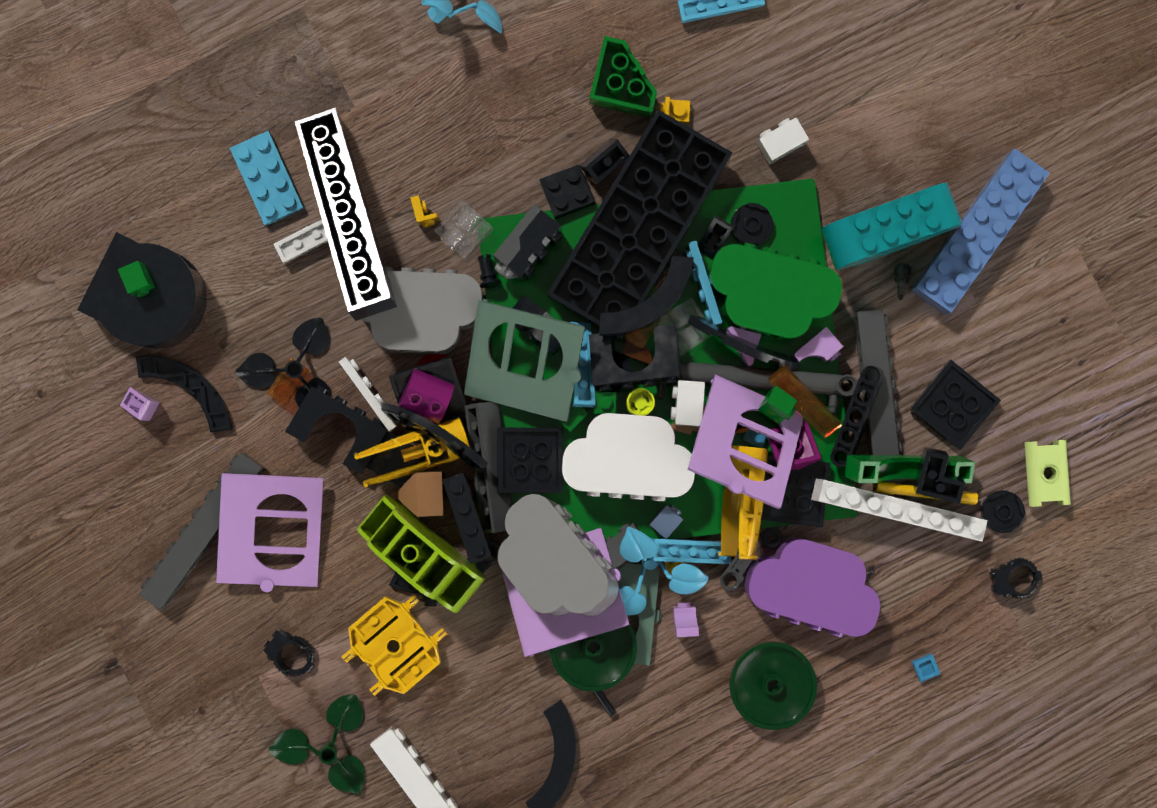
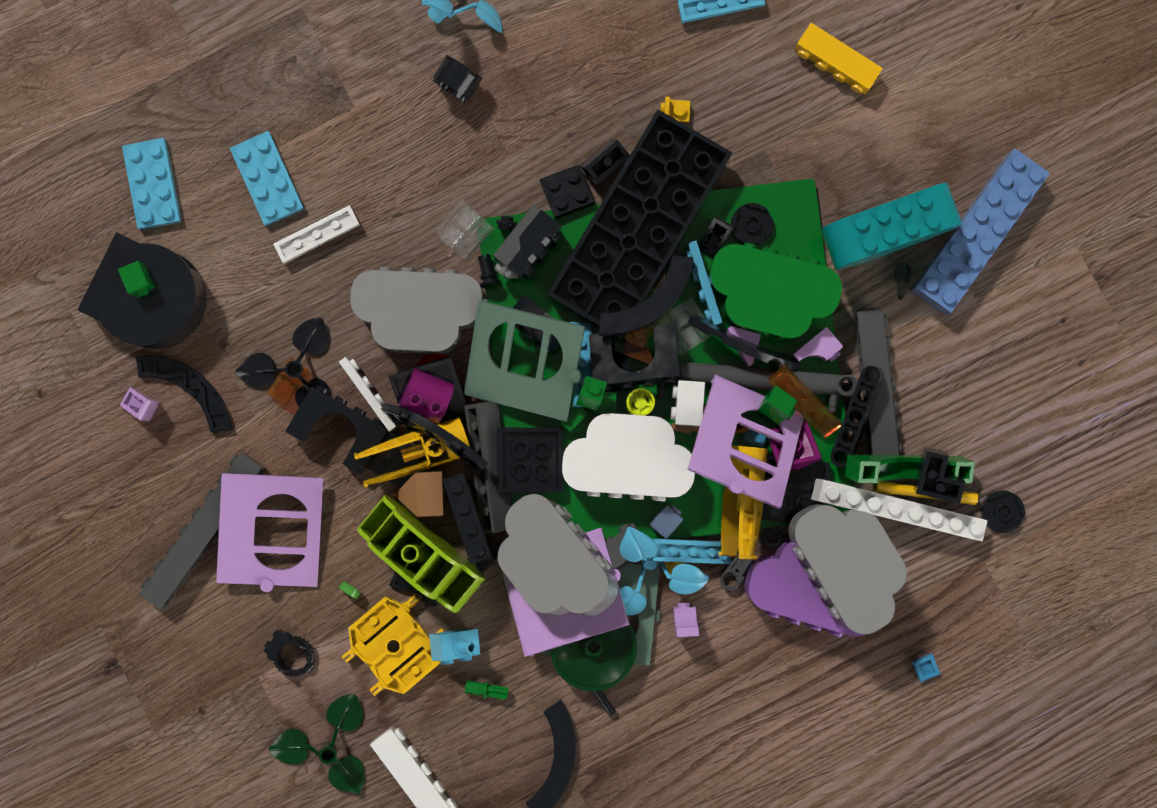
brick [295,108,397,321] -> none
yellow bracket [410,195,439,227] -> none
green brick [589,36,657,119] -> none
dark green dish [729,641,817,730] -> none
white brick [757,118,809,165] -> none
black plate [909,360,1001,450] -> none
black piece [989,558,1042,599] -> none
yellowish green piece [1024,440,1071,507] -> none
none -> medium azure plate [122,138,182,230]
none -> bright green tile [339,581,360,599]
none -> medium azure brick [429,628,480,665]
none -> black brick [432,55,483,103]
none -> green axle [465,680,509,700]
none -> black plate [496,216,518,231]
none -> green brick [576,376,607,411]
none -> light grey brick [789,504,907,634]
none -> yellow brick [794,23,883,95]

